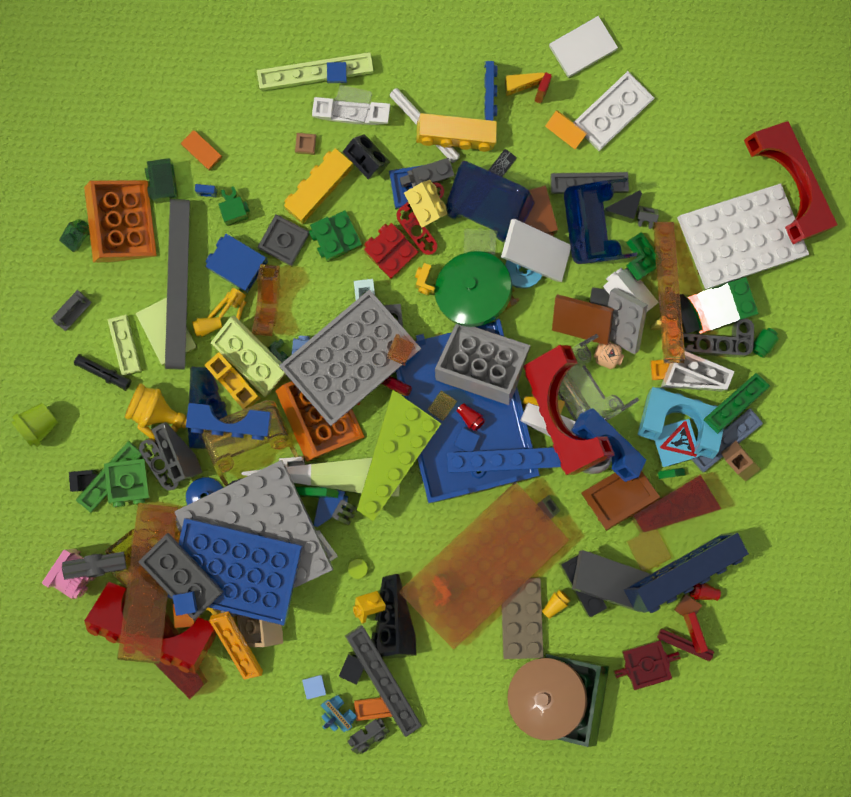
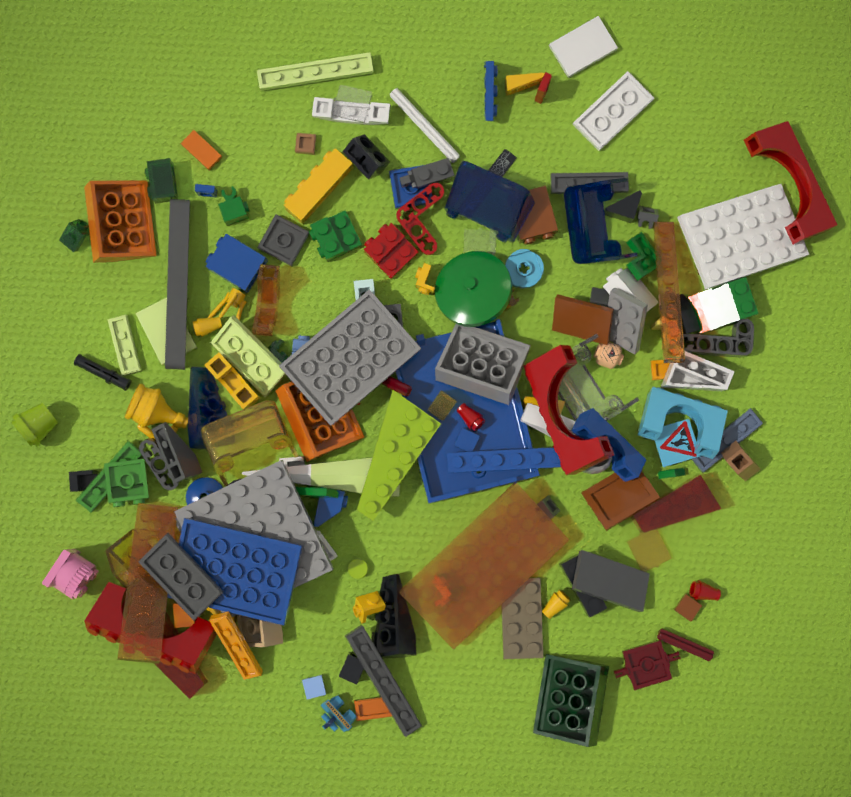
dark grey hinge [51,290,92,331] -> none
dark grey piece [62,552,127,580] -> none
blue tile [172,591,198,616] -> none
blue arch [186,403,272,440] -> none
blue tile [327,62,347,83] -> none
dark grey tile [332,500,357,525] -> none
dark grey hinge [348,718,390,754] -> none
clear orange panel [387,334,414,366] -> none
light yellow bracket [404,180,448,227] -> none
yellow brick [416,113,497,152] -> none
white tile [501,219,572,282] -> none
medium nougat dish [507,658,587,740] -> none
light orange tile [545,110,588,149] -> none
dark blue brick [624,533,749,613] -> none
red tile [683,612,708,653] -> none
green tile [704,373,770,434] -> none
green brick [752,328,779,358] -> none

